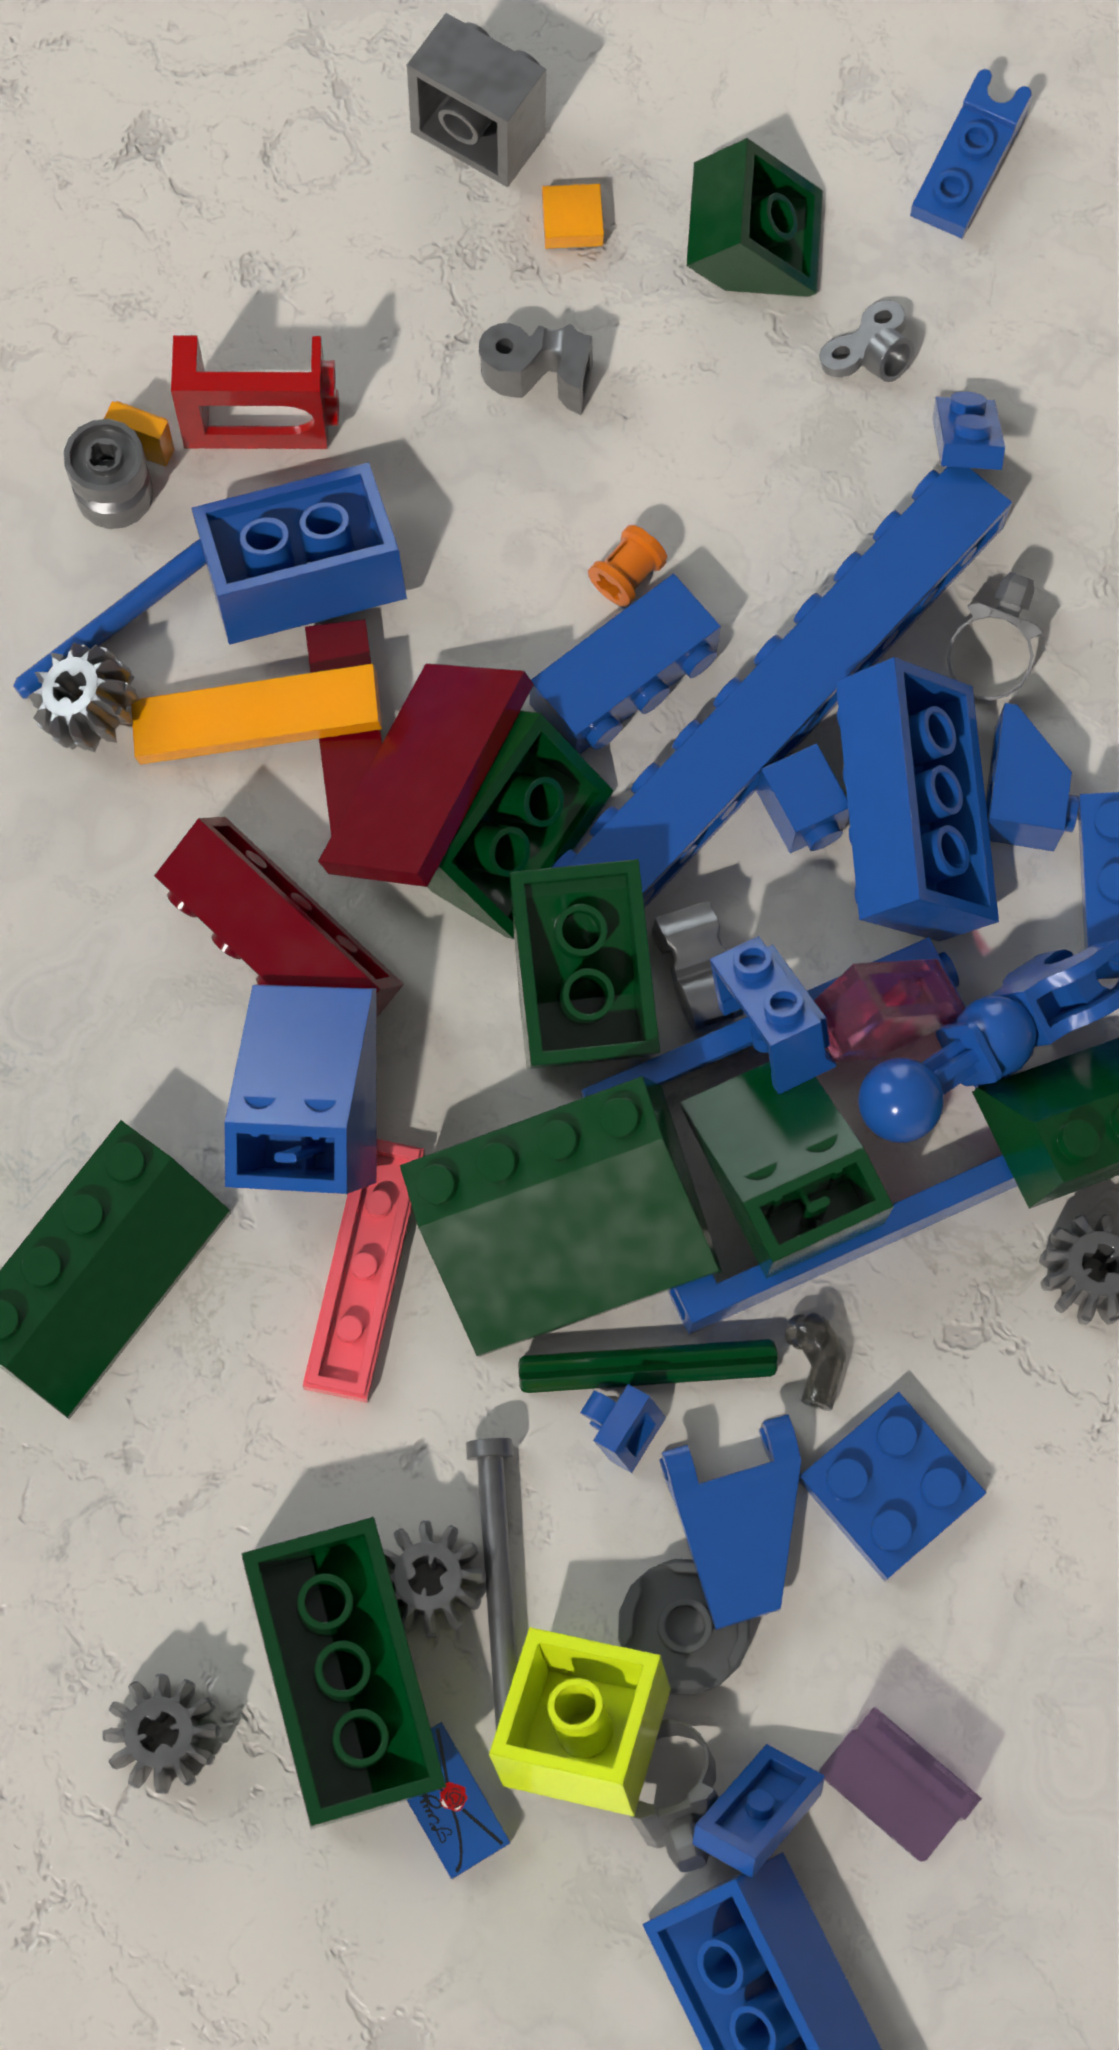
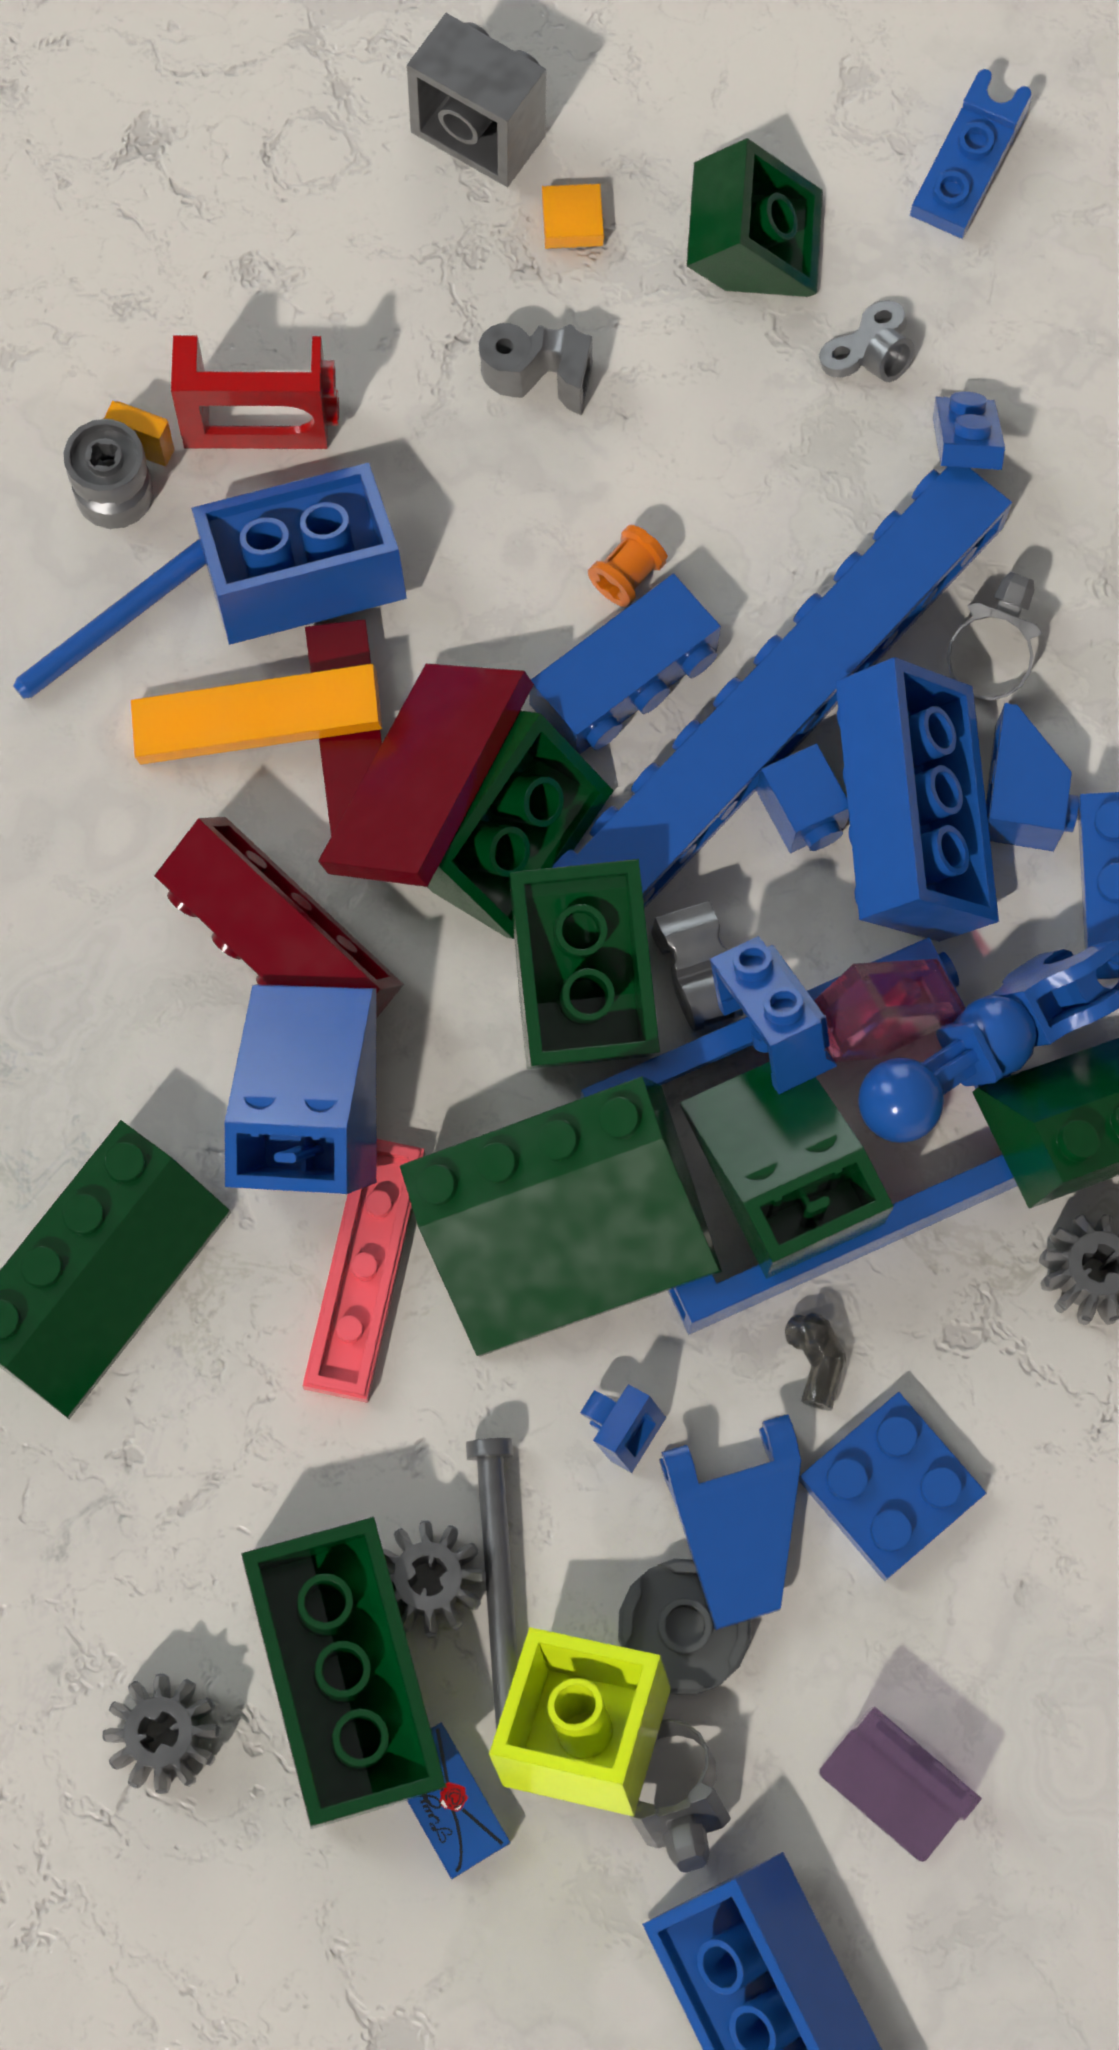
flat silver gear [28,642,140,752] -> none
dark green axle [518,1339,778,1393] -> none
blue plate [692,1744,825,1878] -> none

